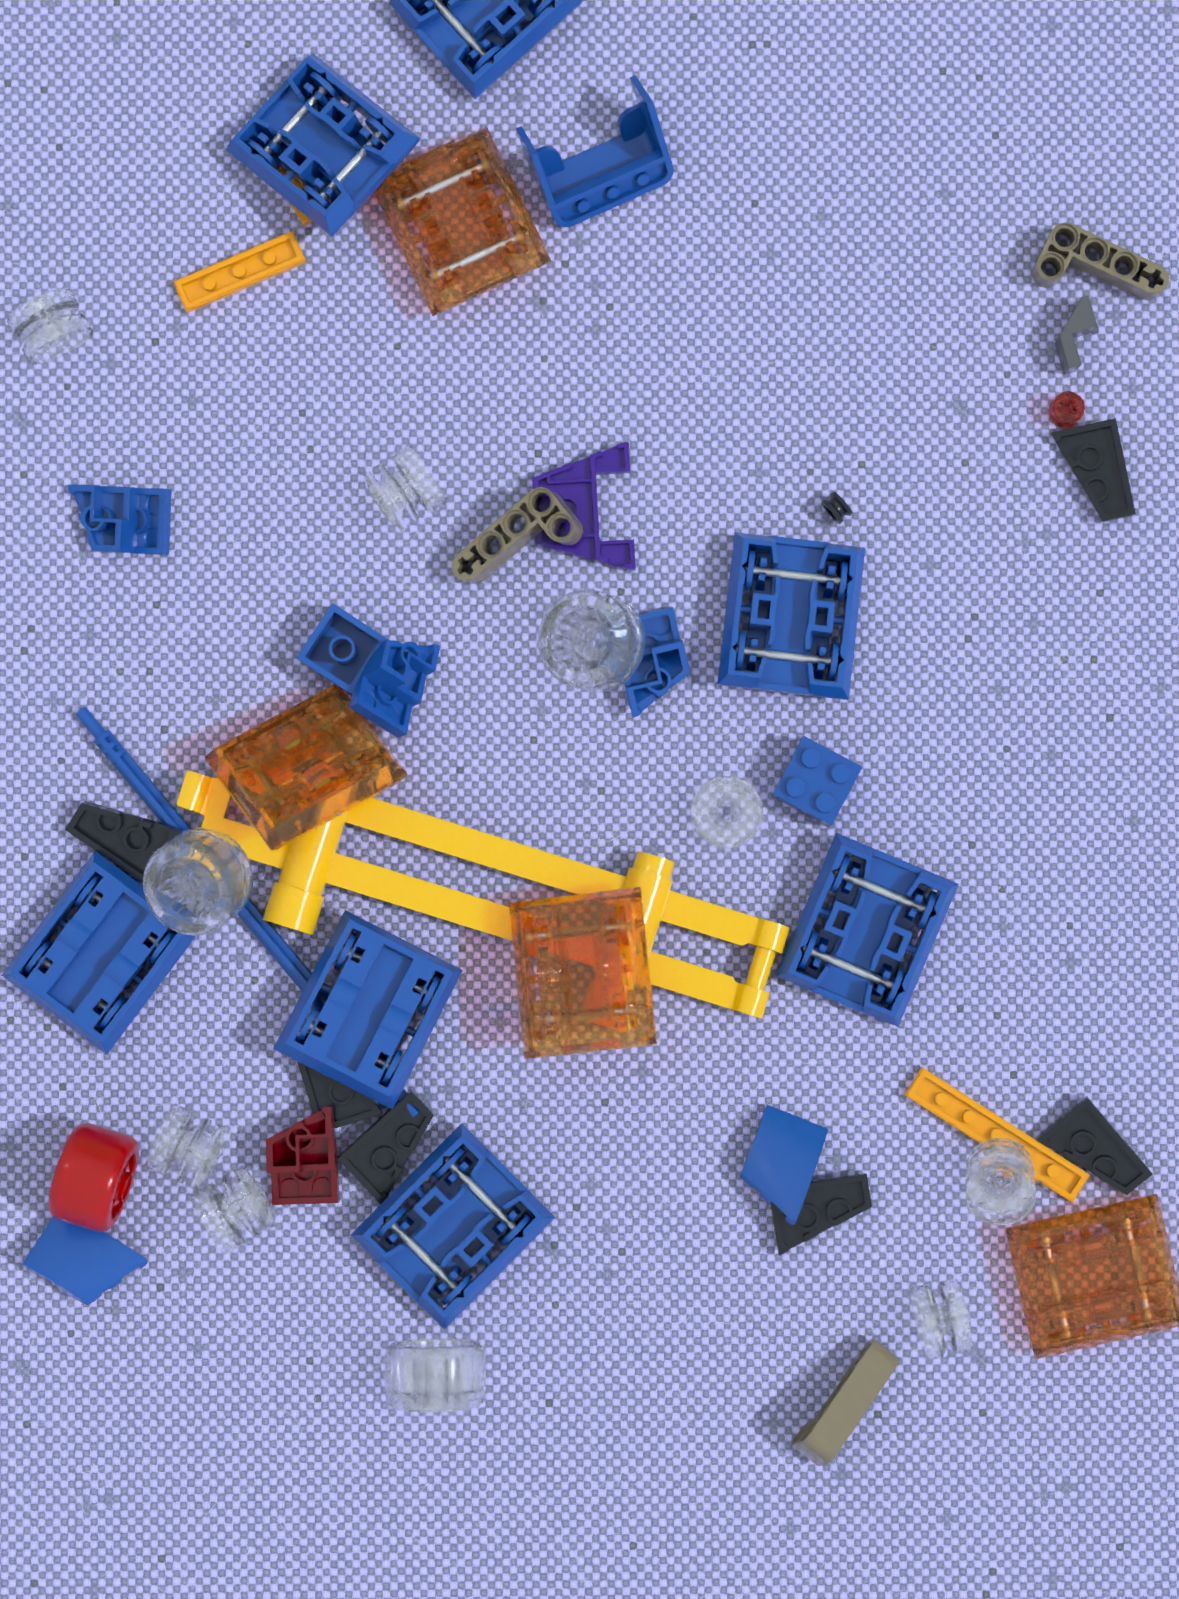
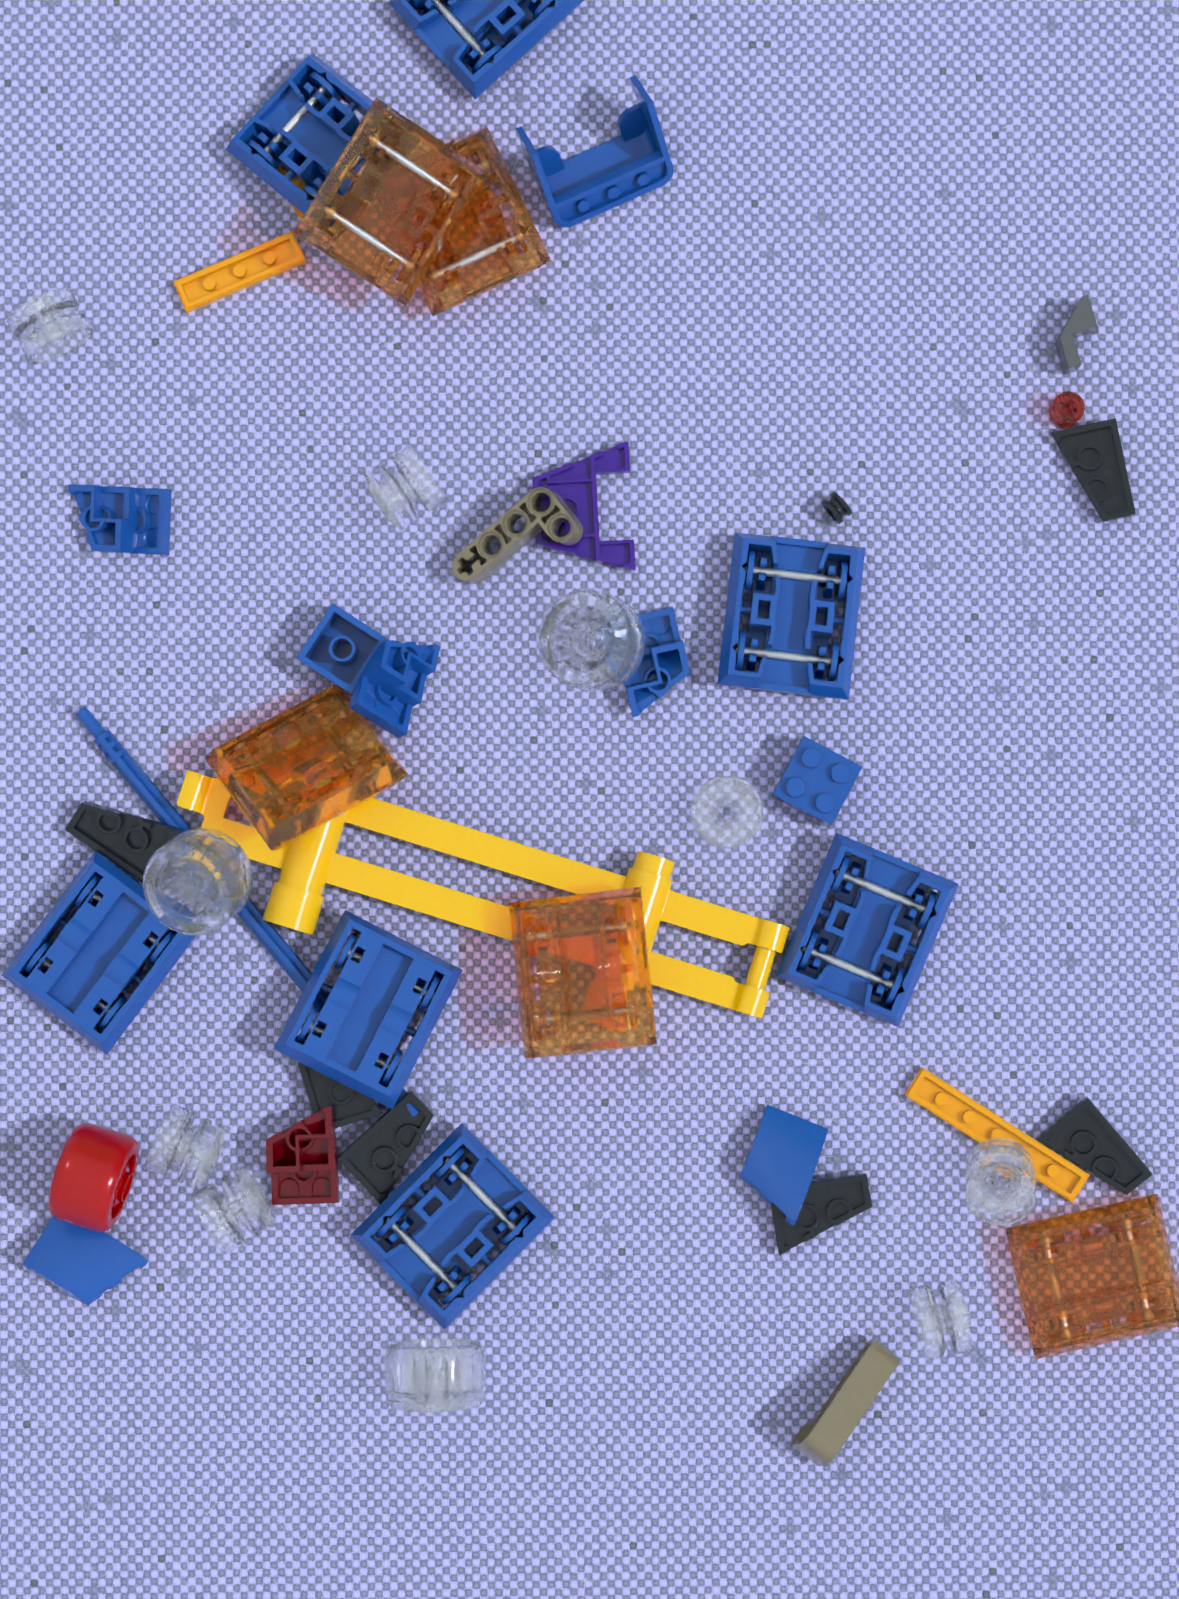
dark tan beam [1032,222,1169,301] -> none
none -> clear orange piece [293,98,488,306]

